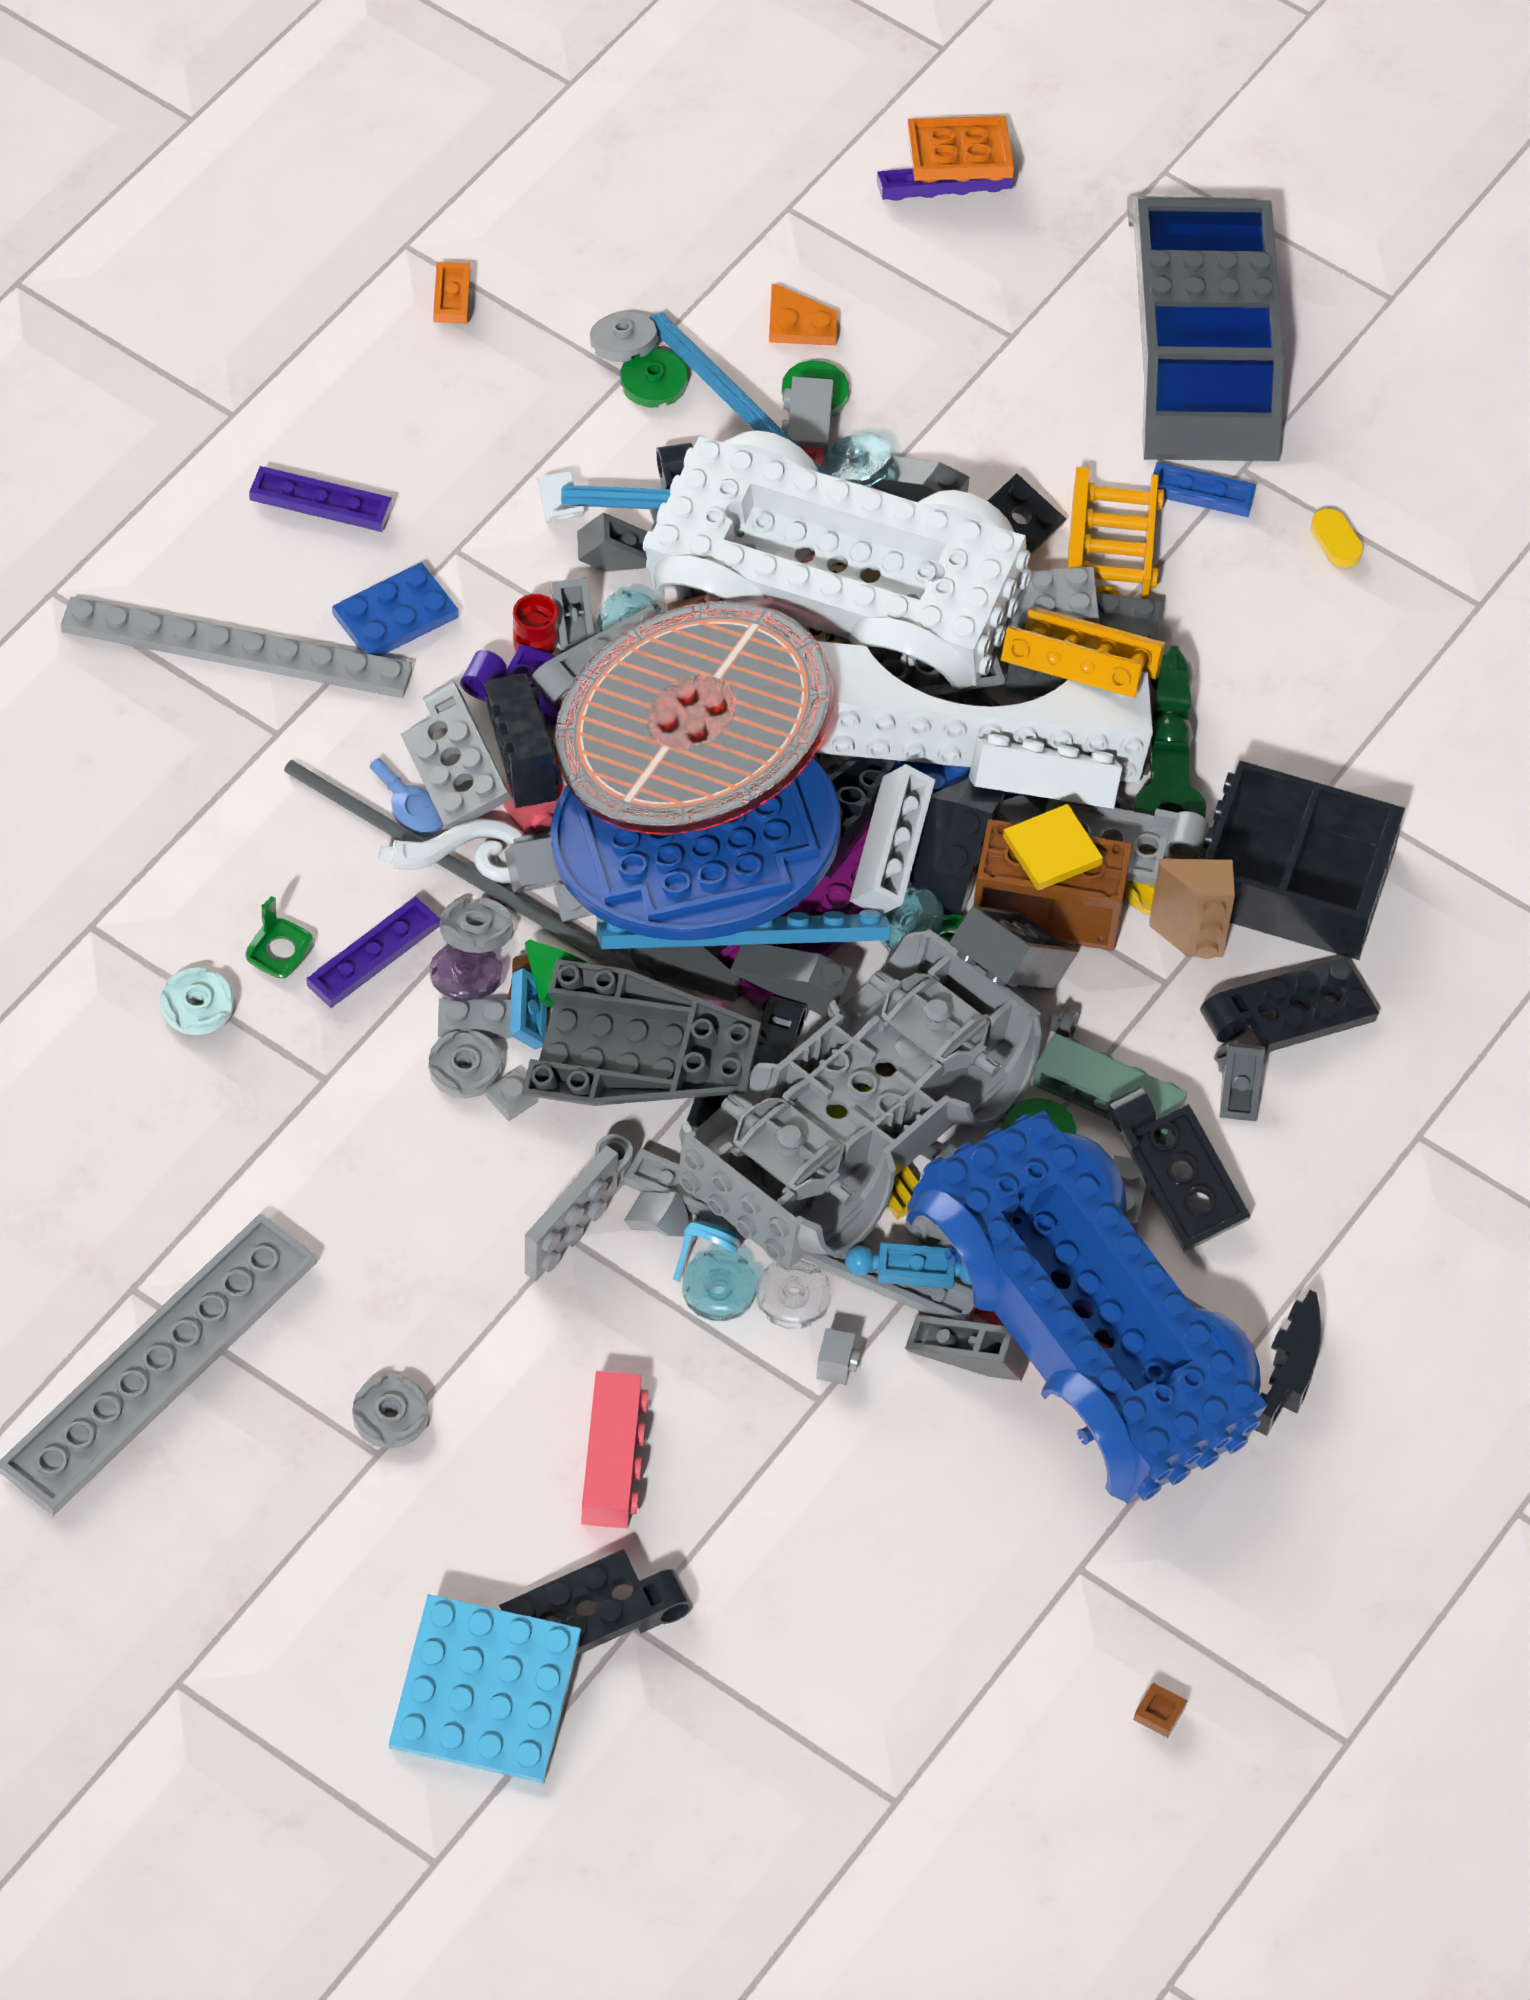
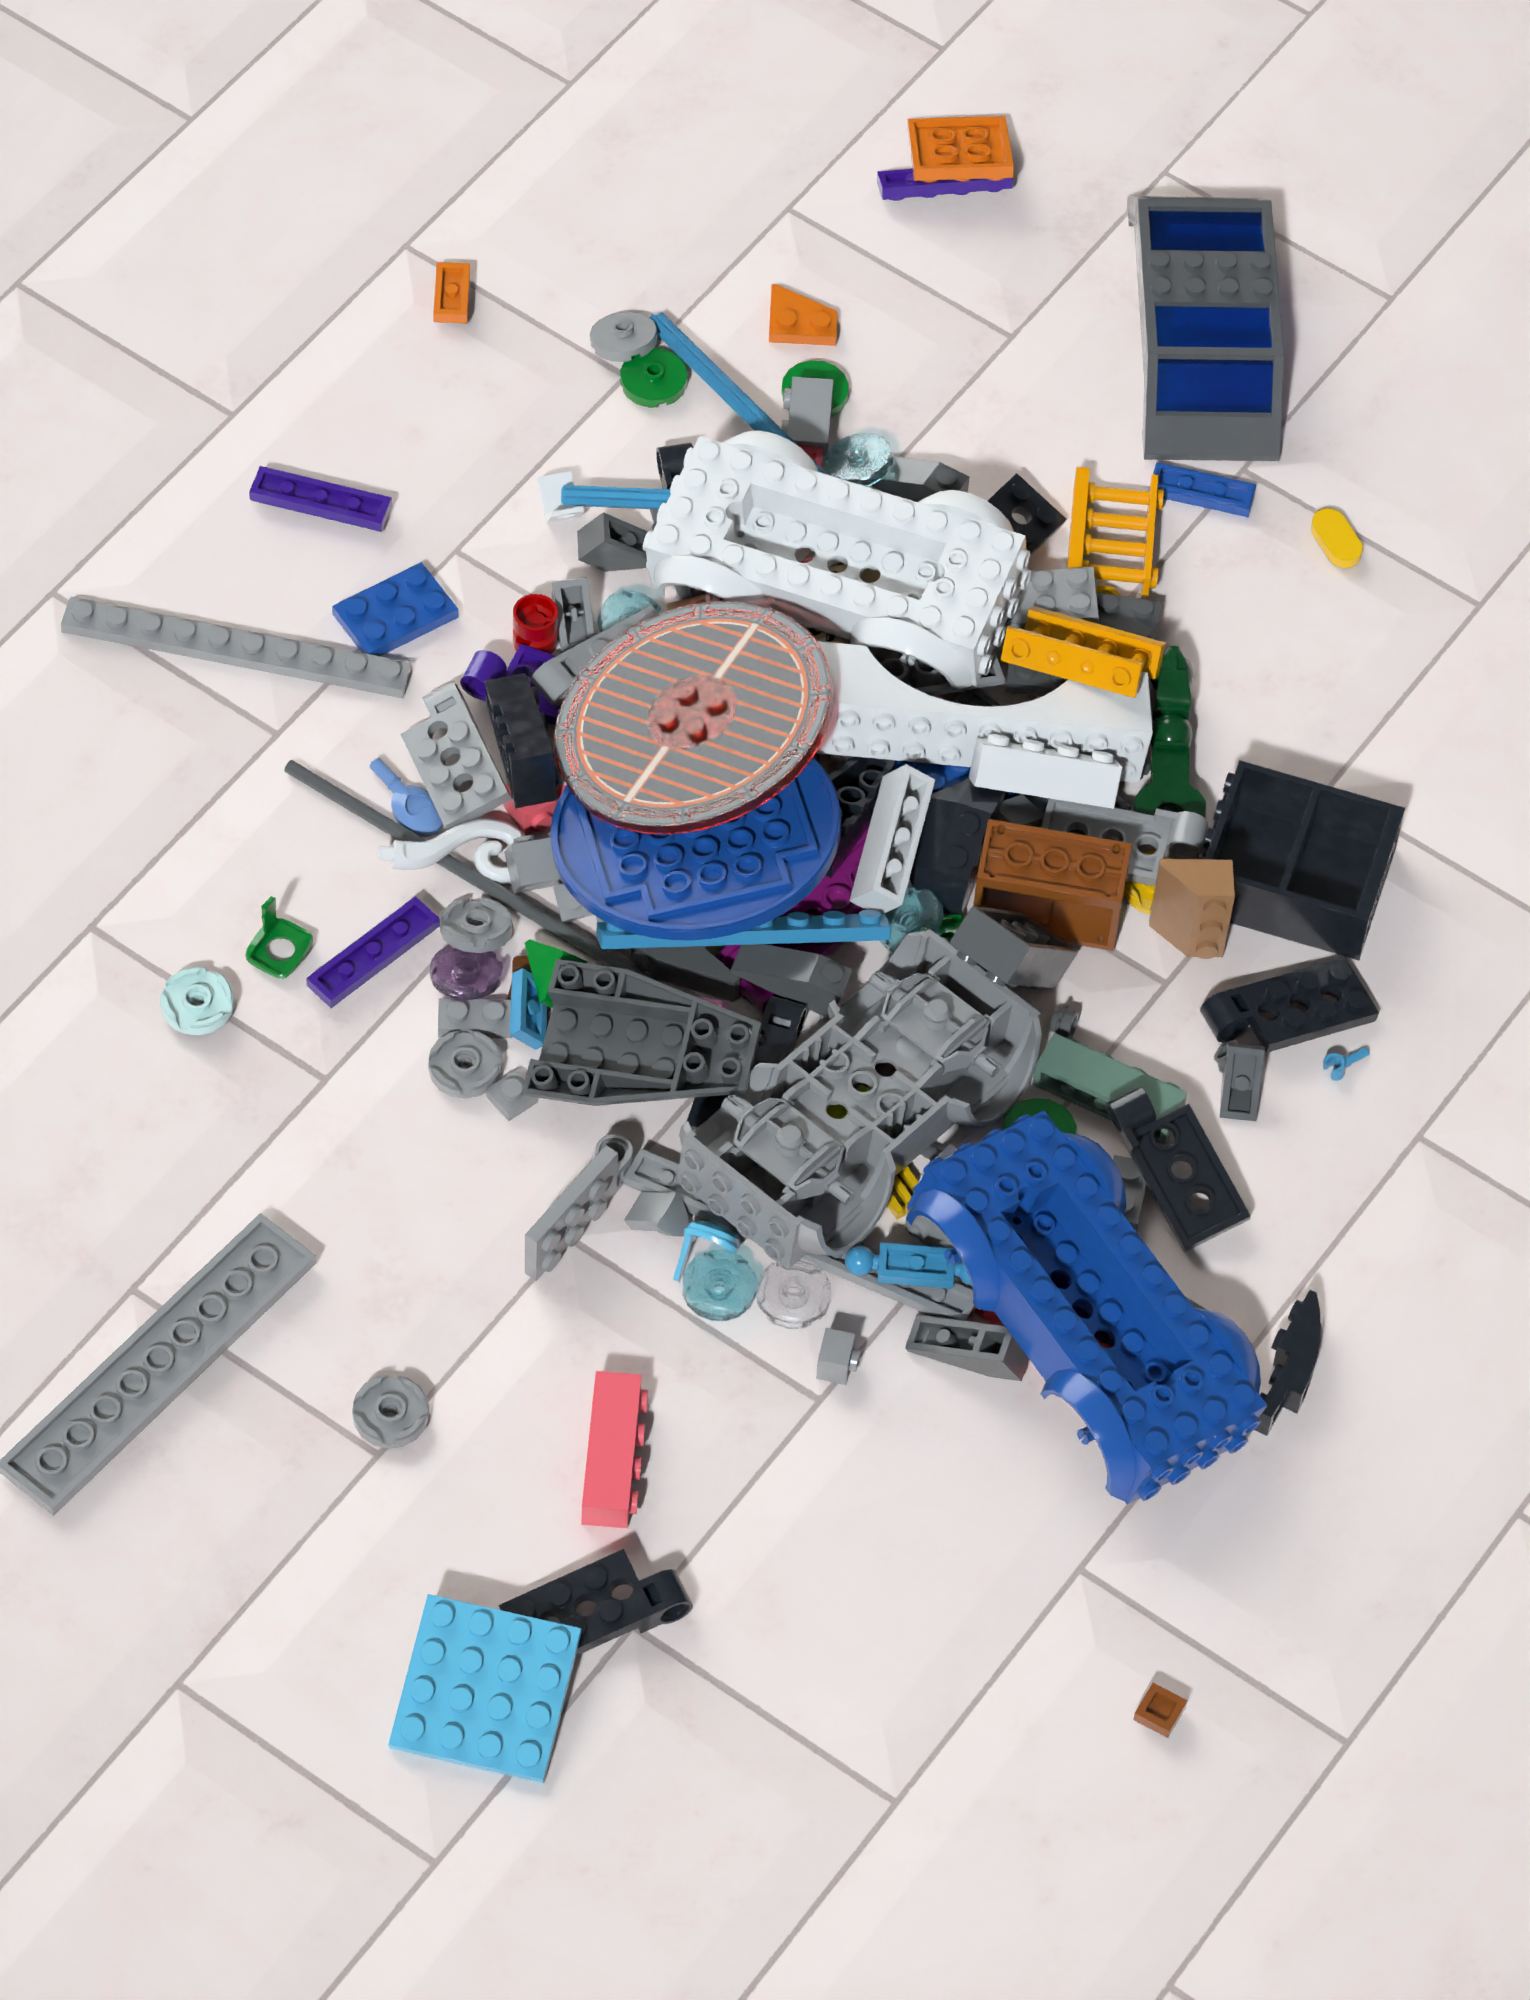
yellow tile [1003,804,1103,891] -> none
none -> dark azure hand [1323,1047,1369,1081]

